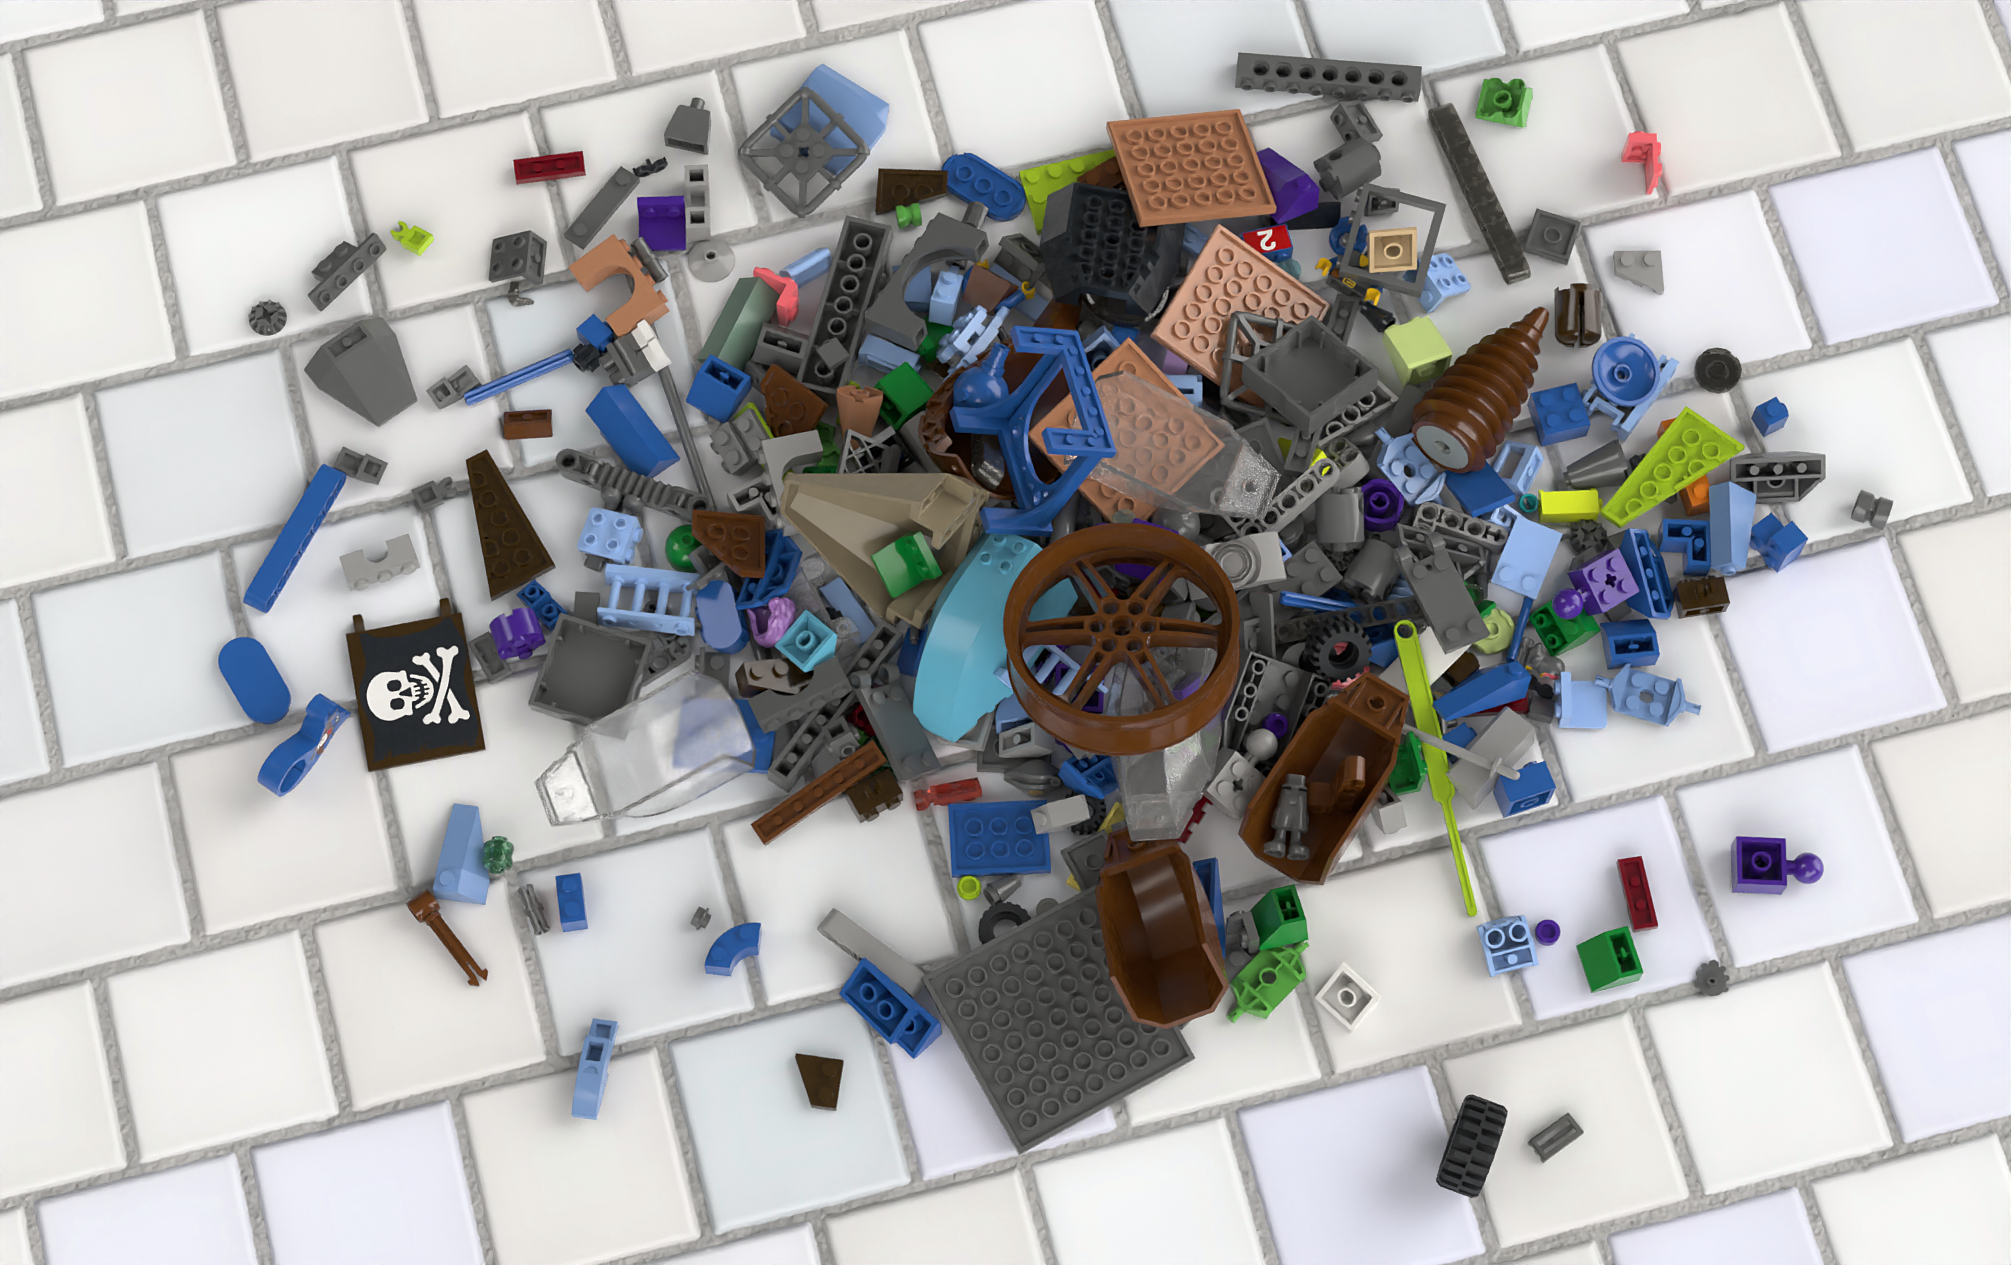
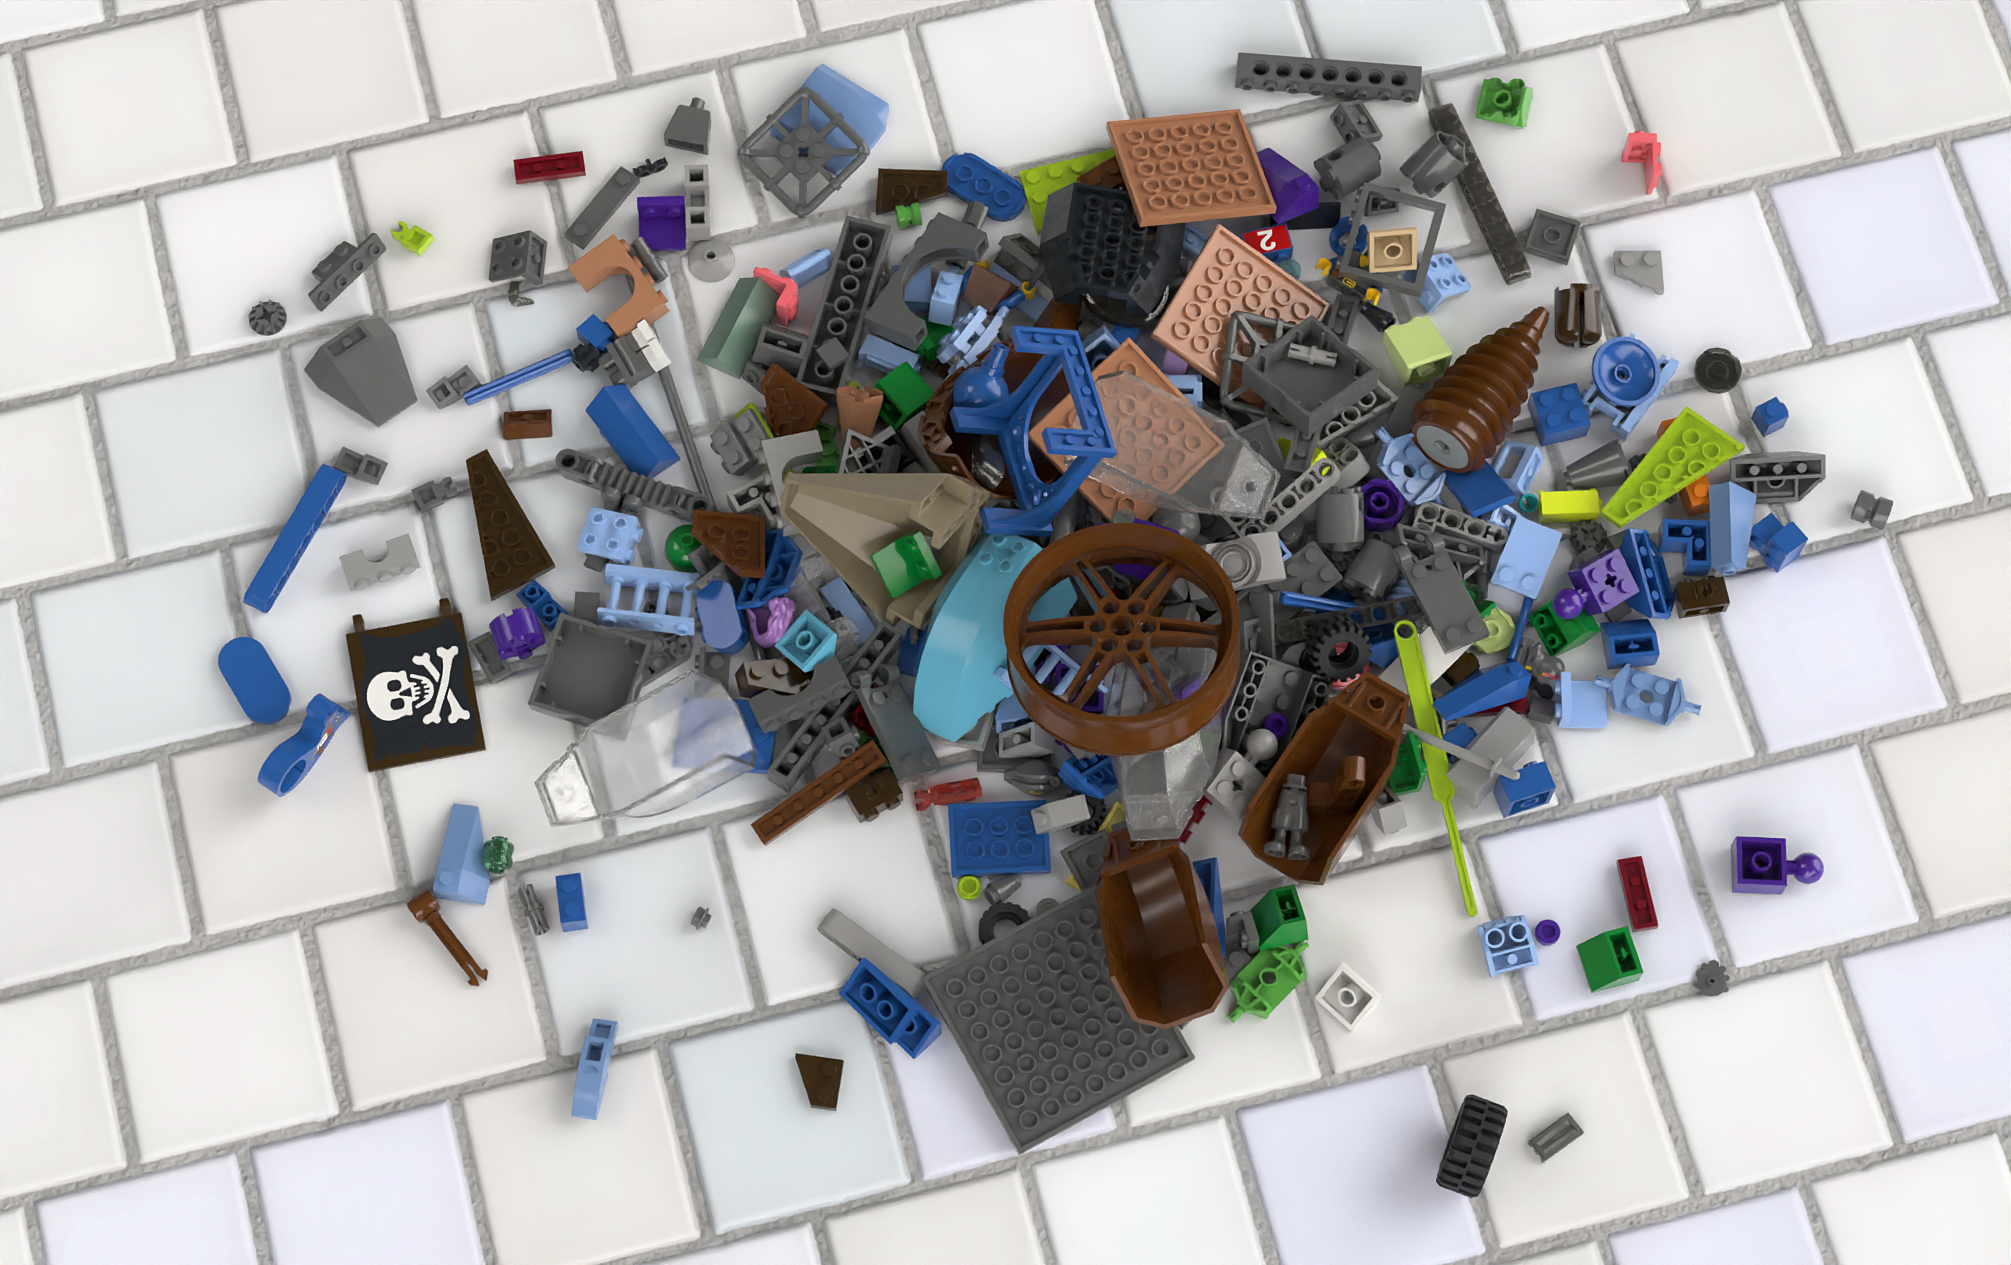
blue slope [686,354,752,424] -> none
blue brick [705,922,762,976] -> none
none -> light grey pin [1288,343,1338,368]
none -> dark grey cylinder [1399,131,1469,198]

